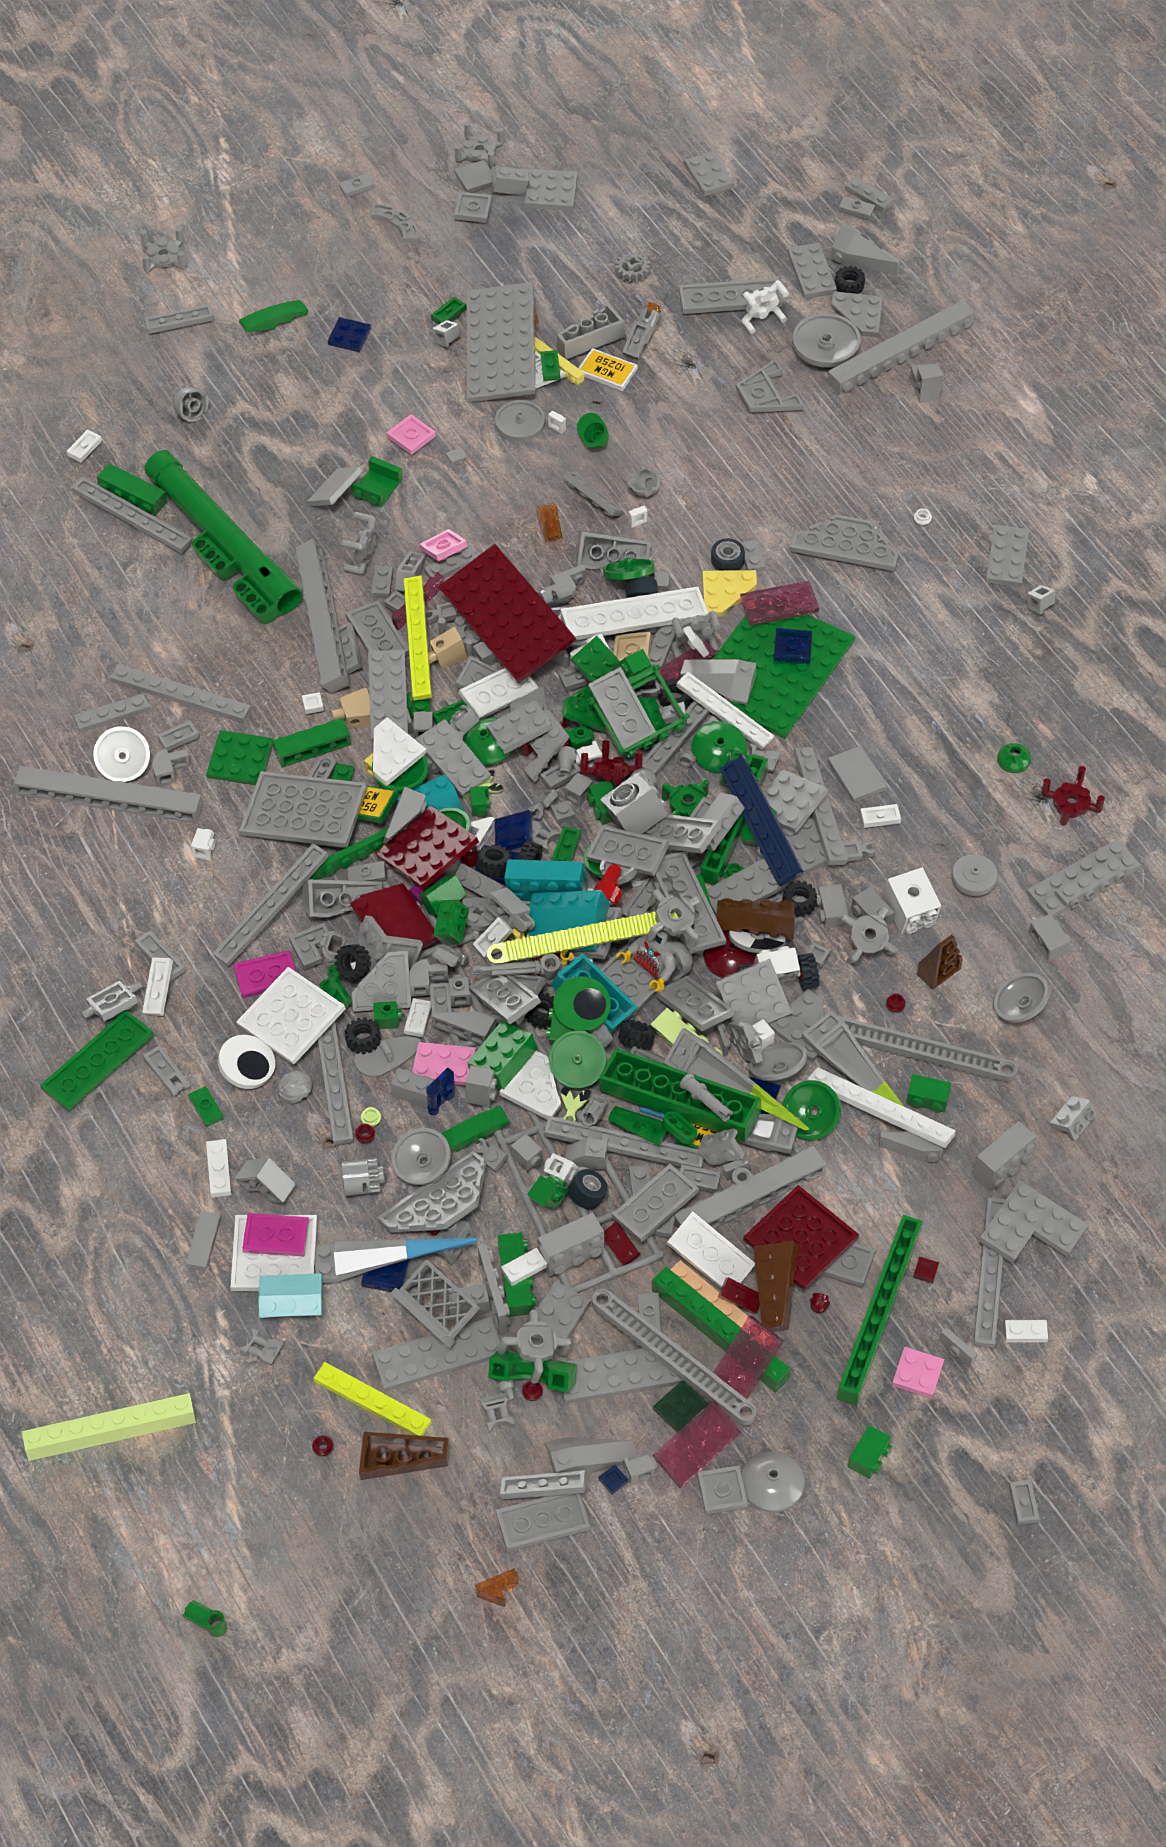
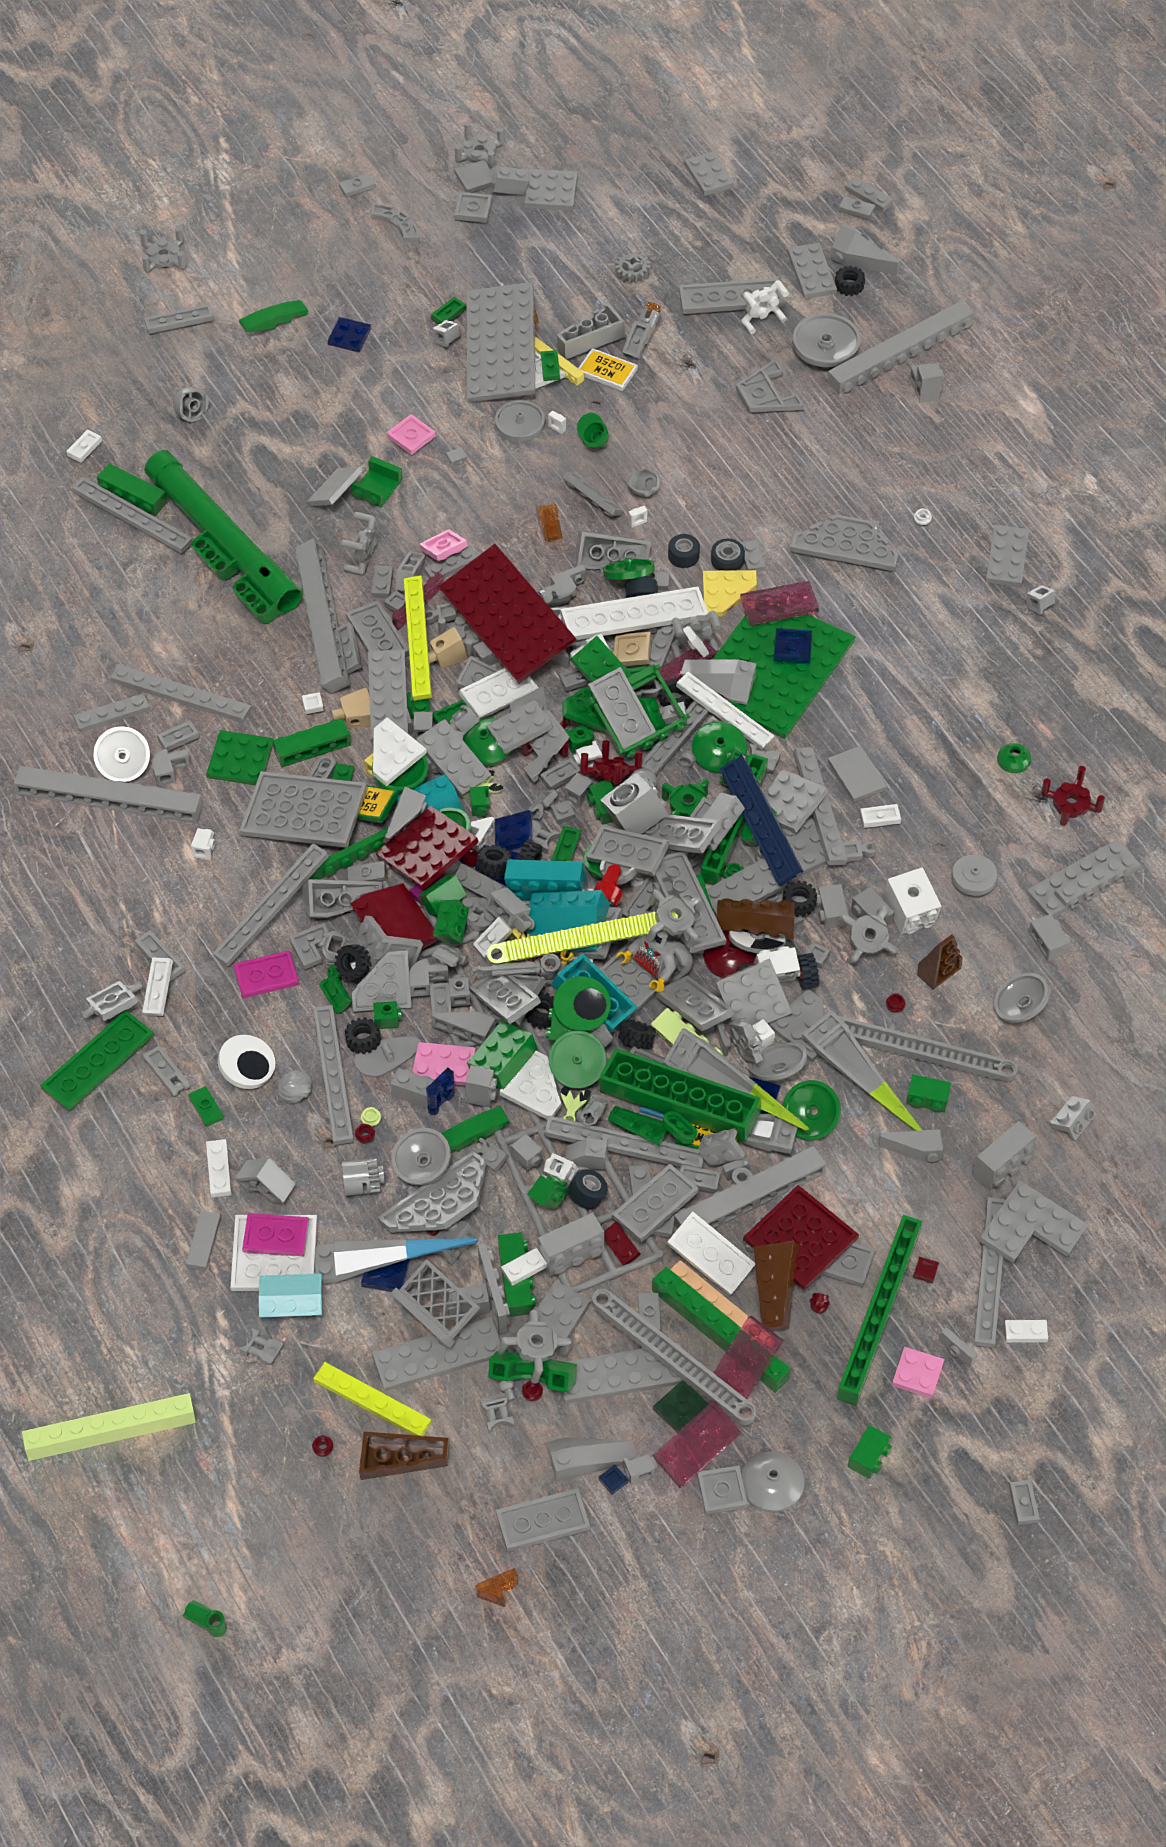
white plate [236,967,346,1065] -> none
white plate [404,998,431,1037] -> none
light grey plate [500,1470,587,1500] -> none
light grey cone [558,746,576,776] -> none
green brick [613,649,651,678] -> none
light grey pin [680,1073,733,1122] -> none
dark red plate [718,1277,760,1314] -> none
white plate [807,1067,956,1148] -> none
light grey plate [831,291,883,337] -> none
none -> black wheel [668,534,700,568]

